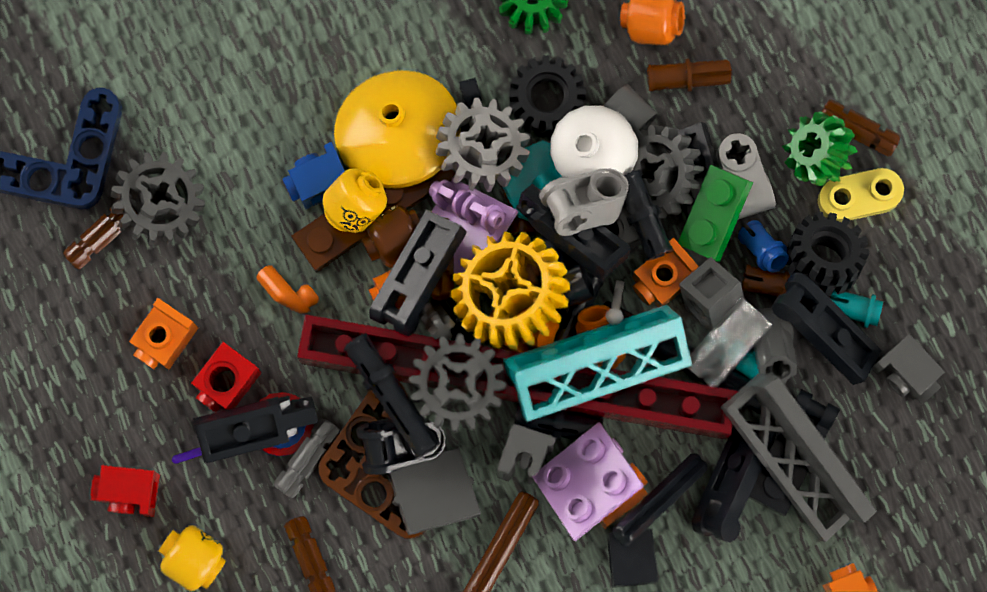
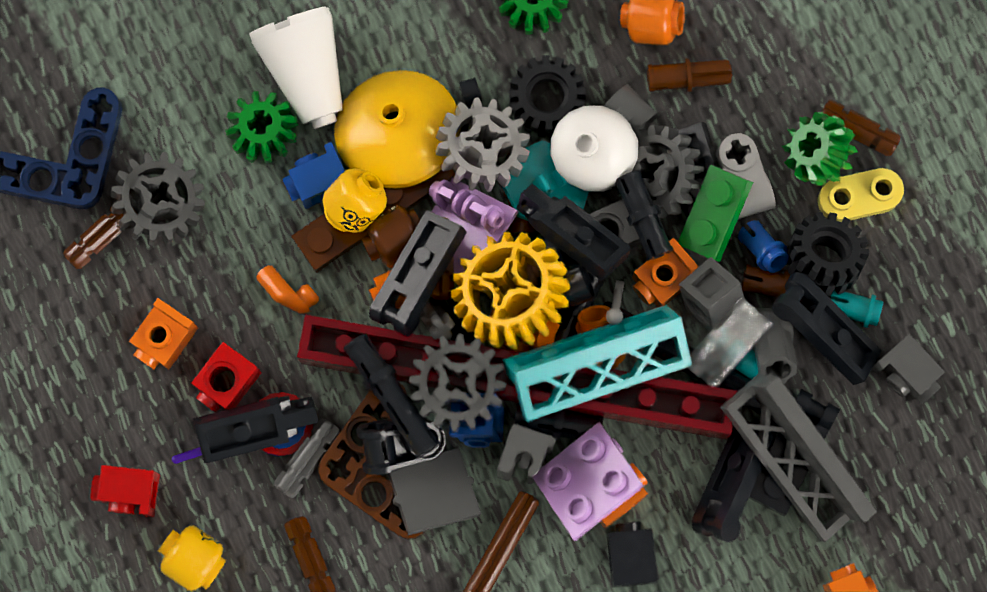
light grey piece [539,168,629,236] -> none
black axle [612,453,708,546] -> none
none -> green gear [226,91,298,164]
none -> white cone [249,7,343,129]
none -> blue brick [449,393,505,448]

